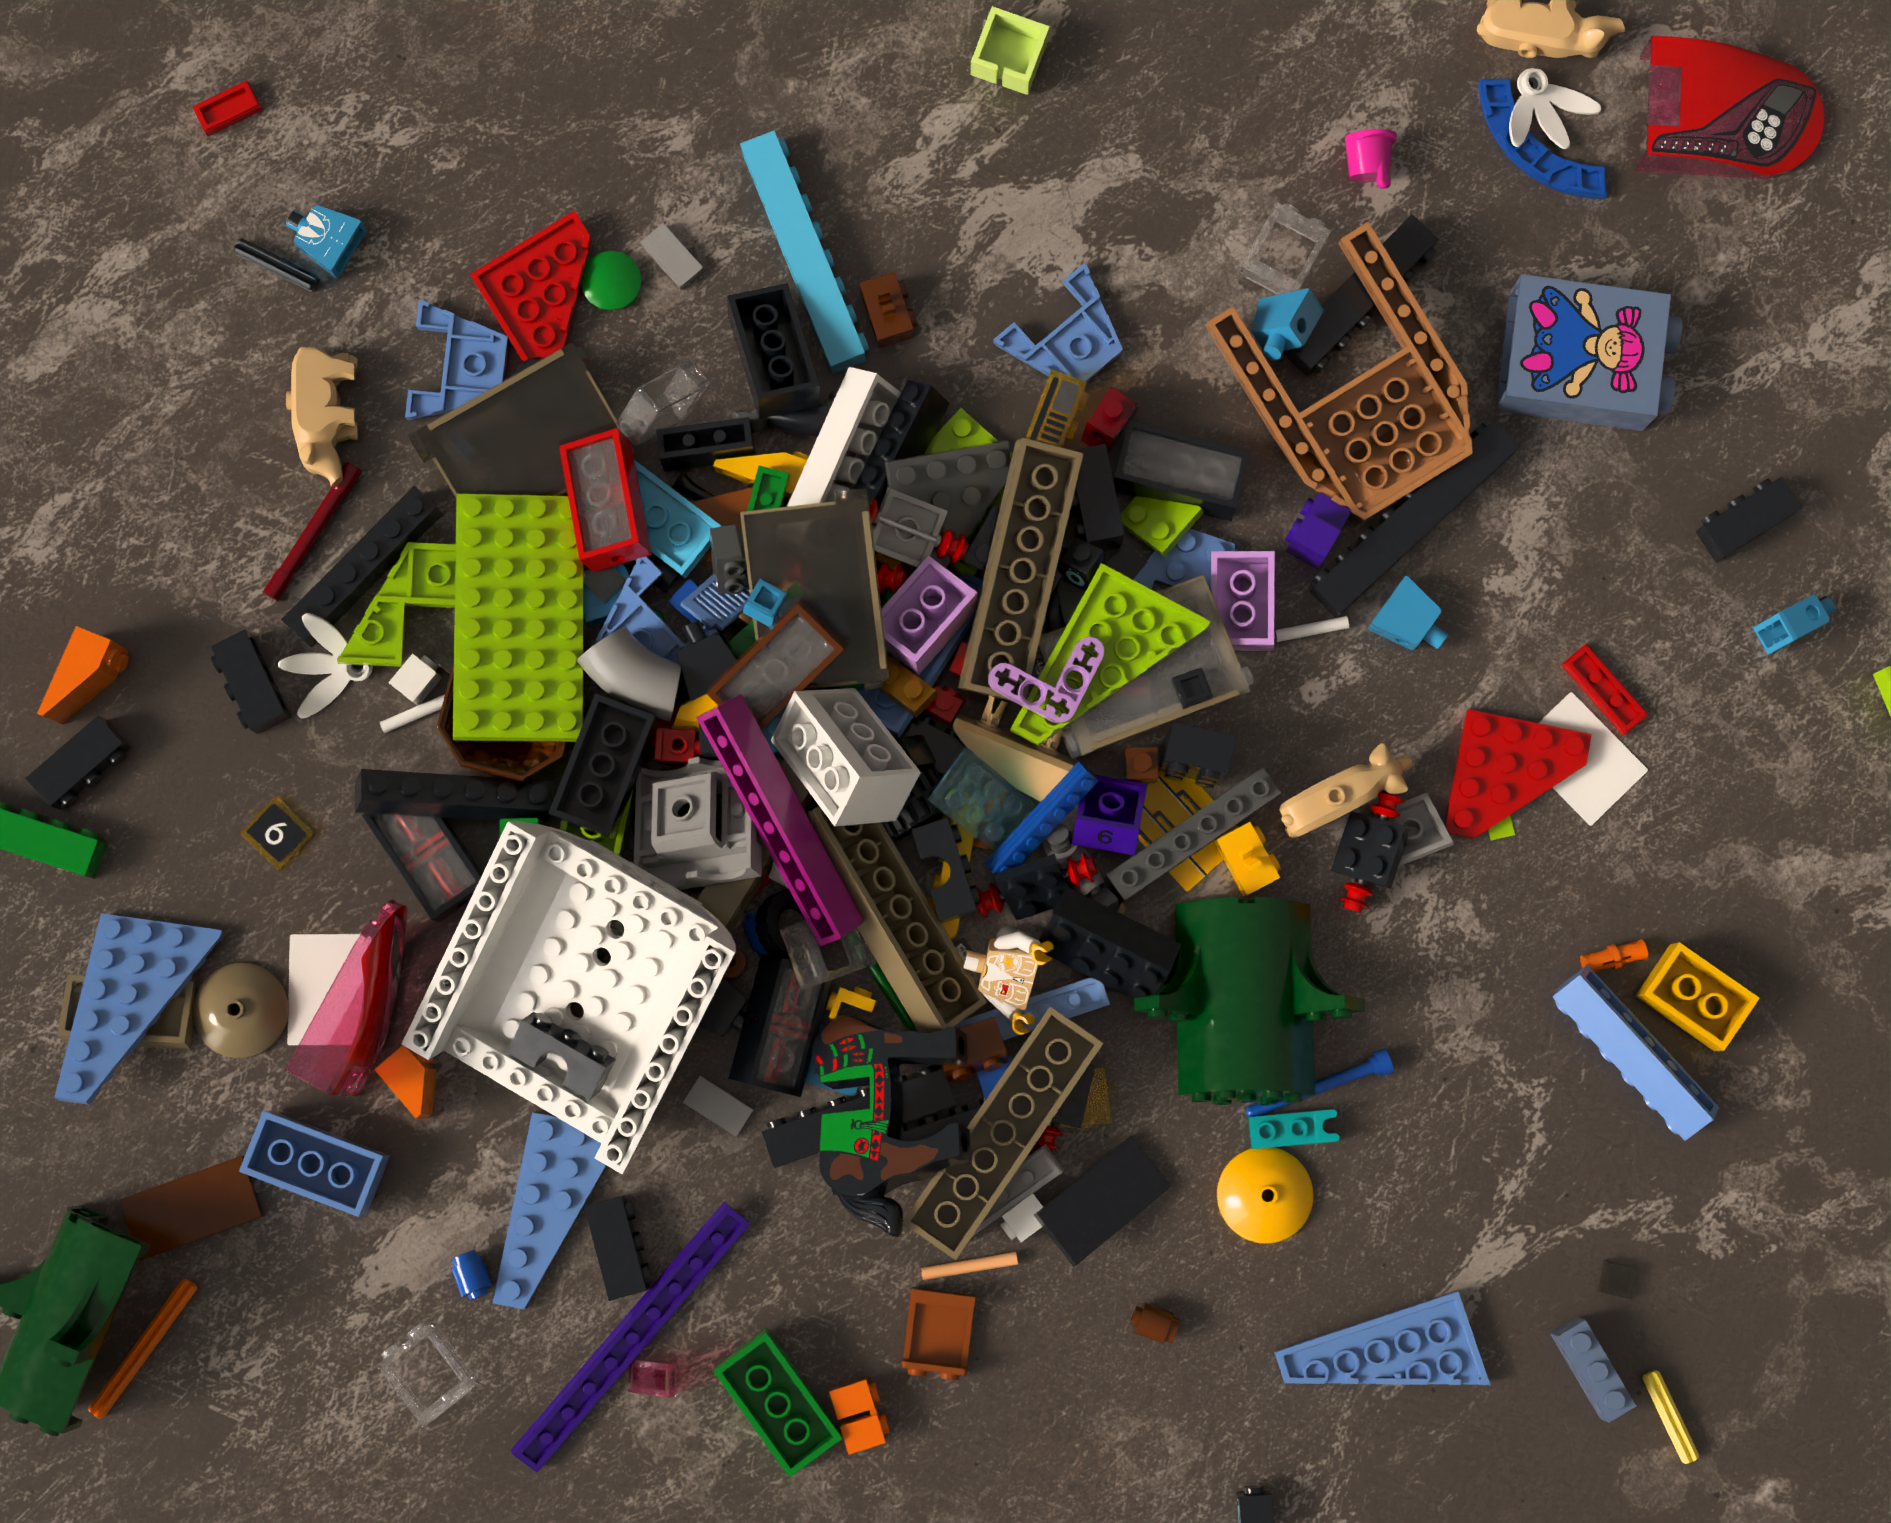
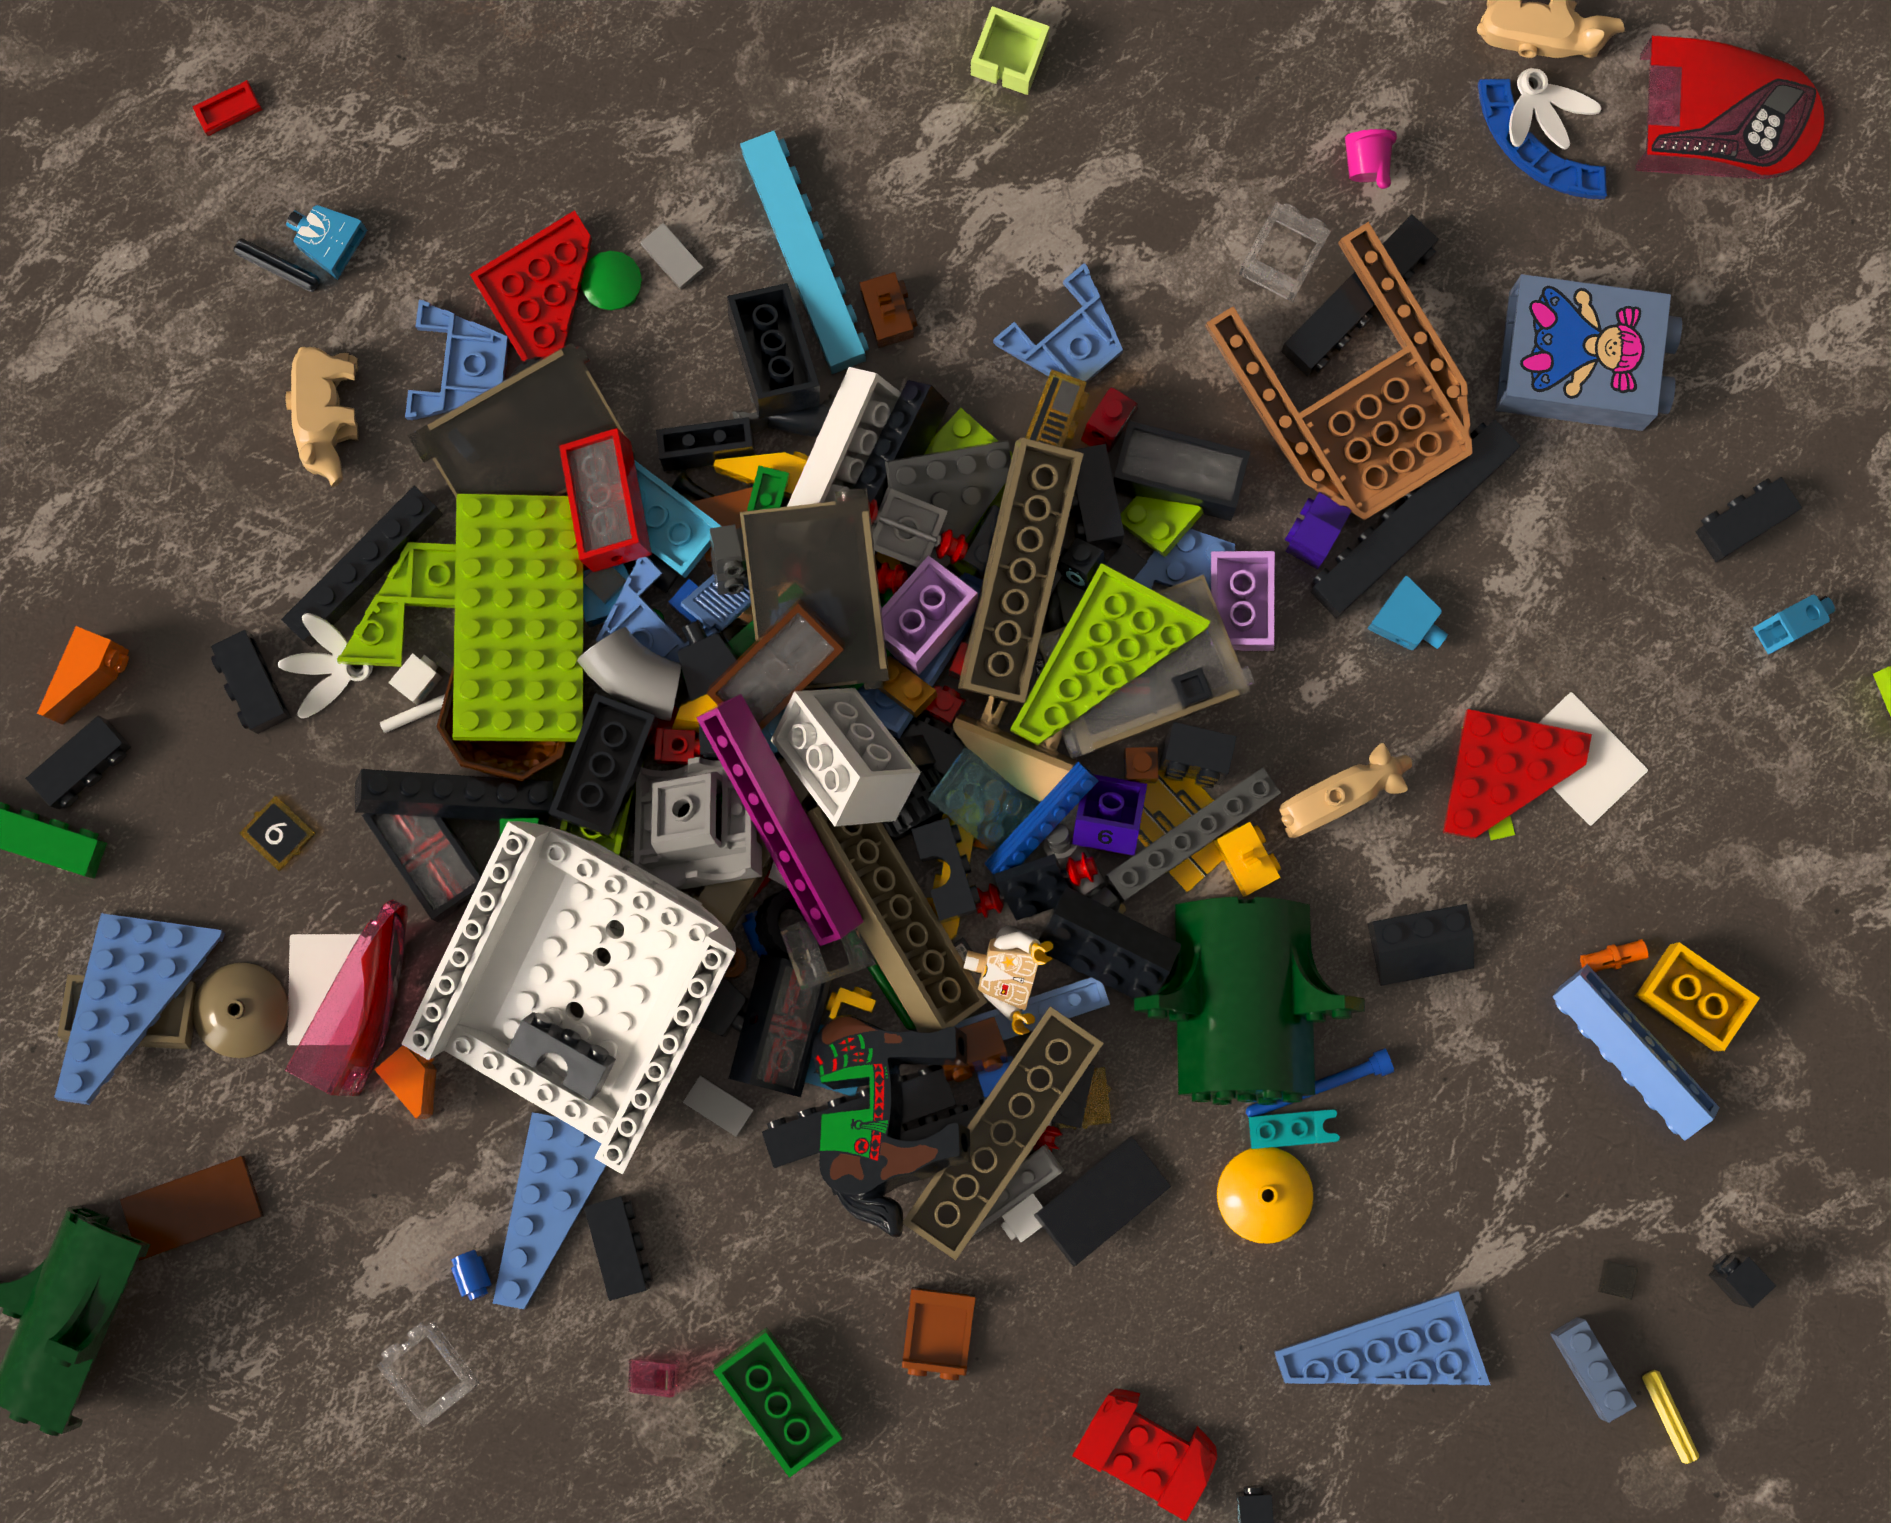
orange axle [89,1278,198,1419] -> none
medium blue brick [239,1111,390,1217] -> none
dark red piece [262,461,362,602] -> none
dark purple plate [511,1201,750,1473] -> none
clear window [616,360,710,446] -> none
dark azure slope [743,578,788,627] -> none
orange piece [829,1377,890,1455] -> none
light nougat bar [921,1252,1018,1281] -> none
lavender beam [988,637,1104,724] -> none
reddish brown brick [1130,1302,1180,1344] -> none
dark azure torso [1252,288,1324,360] -> none
white piece [1274,616,1349,642] -> none
black plate [1331,790,1411,913] -> none
light grey slope [1369,793,1453,866] -> none
red tile [1561,643,1649,736] -> none
none -> red piece [1072,1388,1217,1521]
none -> black slope [1368,904,1474,986]
none -> black brick [1709,1253,1776,1308]

